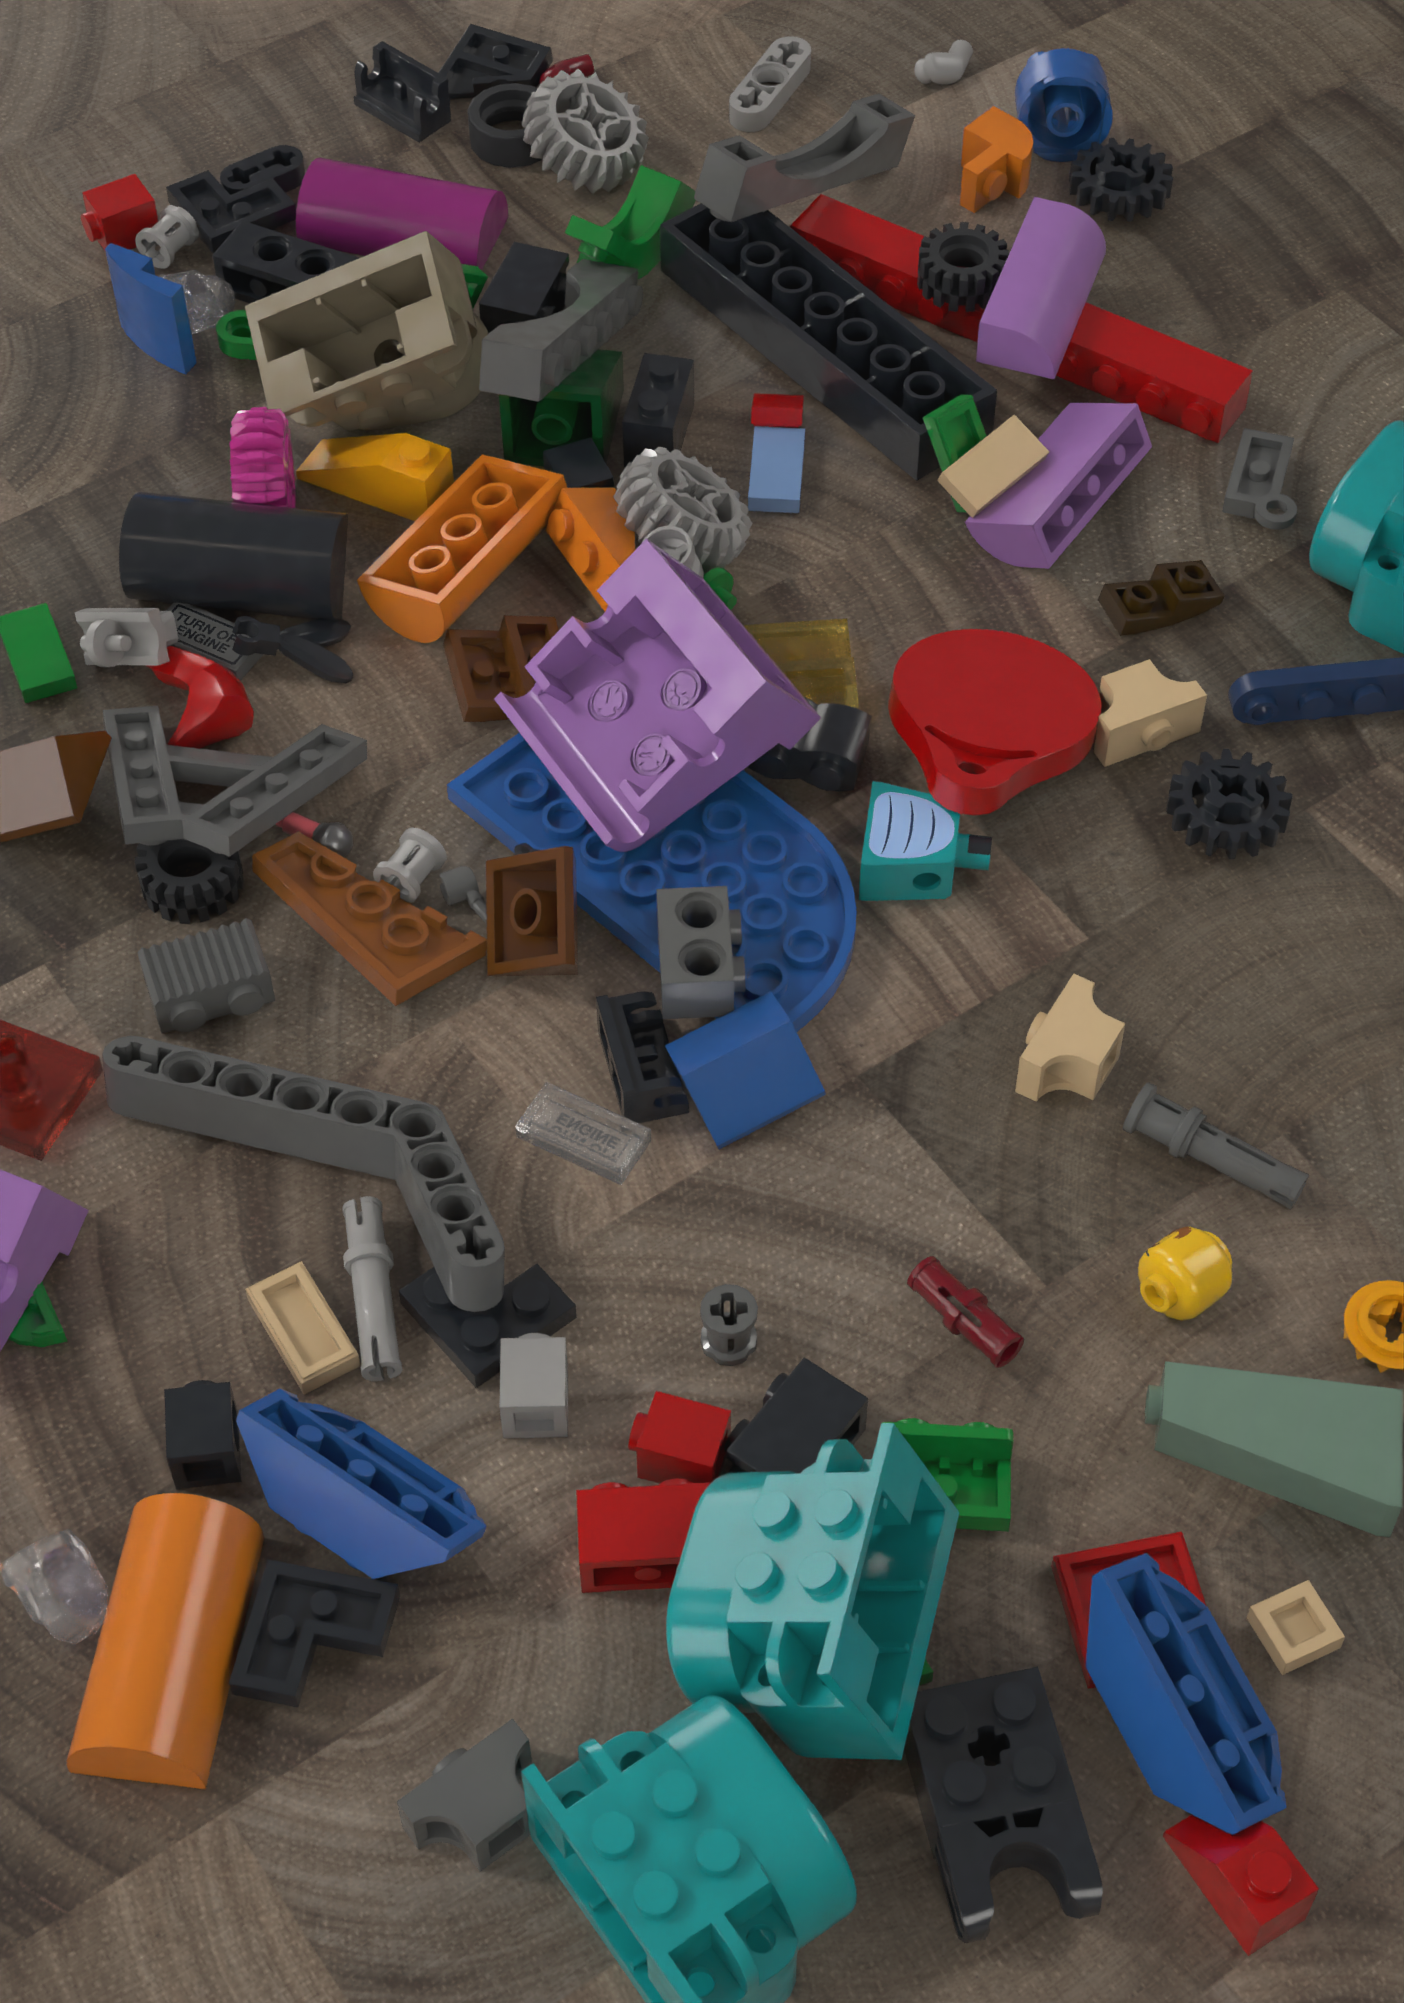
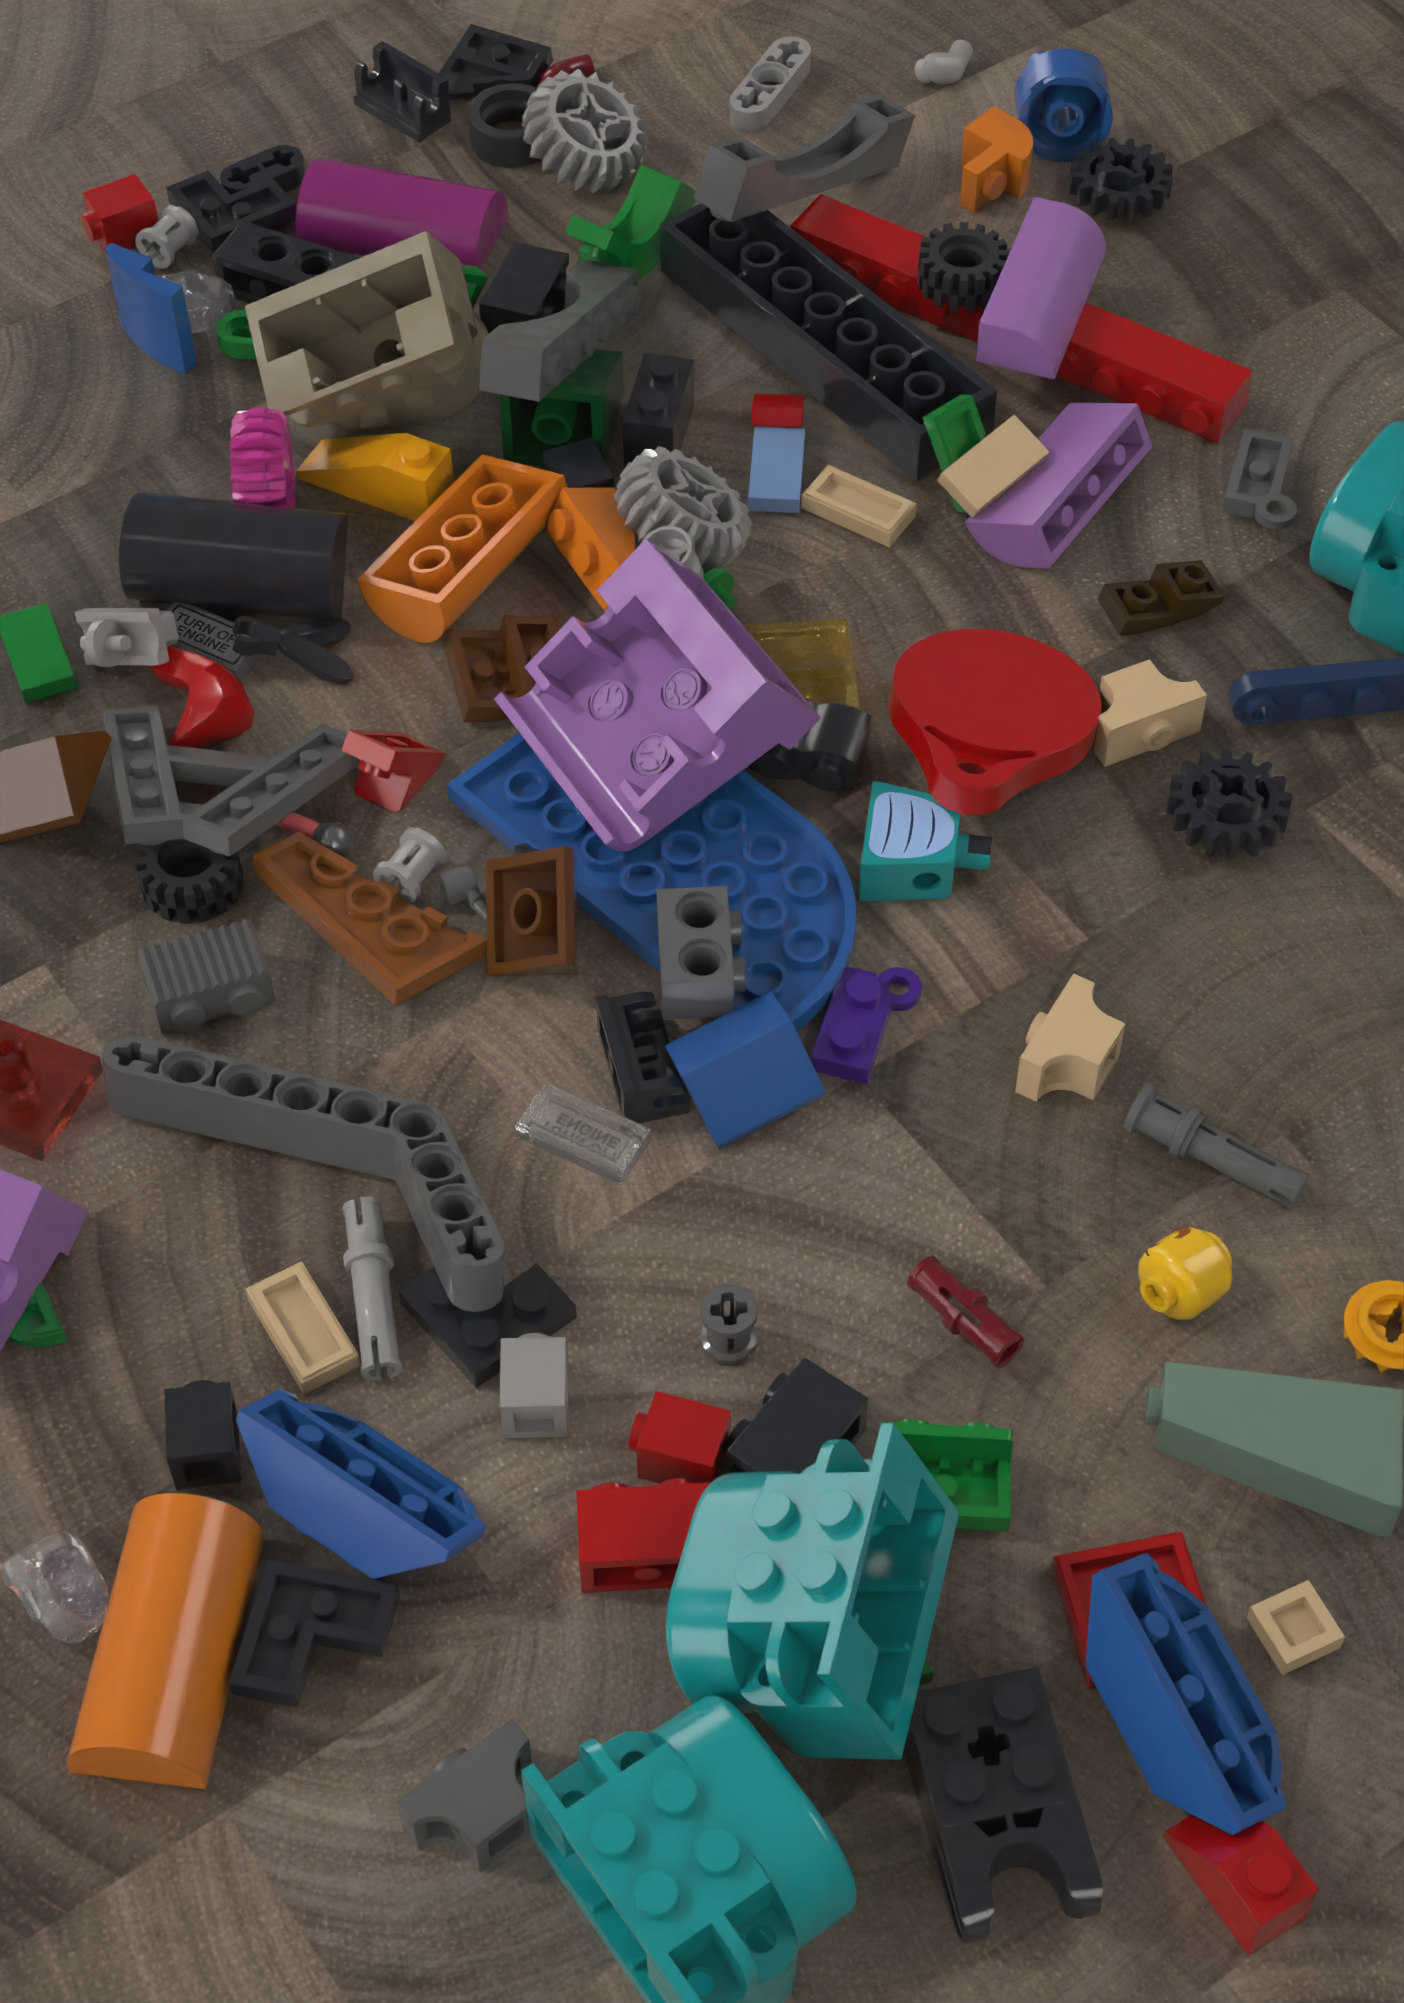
none -> red slope [341,730,446,812]
none -> tan tile [801,465,917,548]
none -> dark purple hinge [811,966,922,1084]

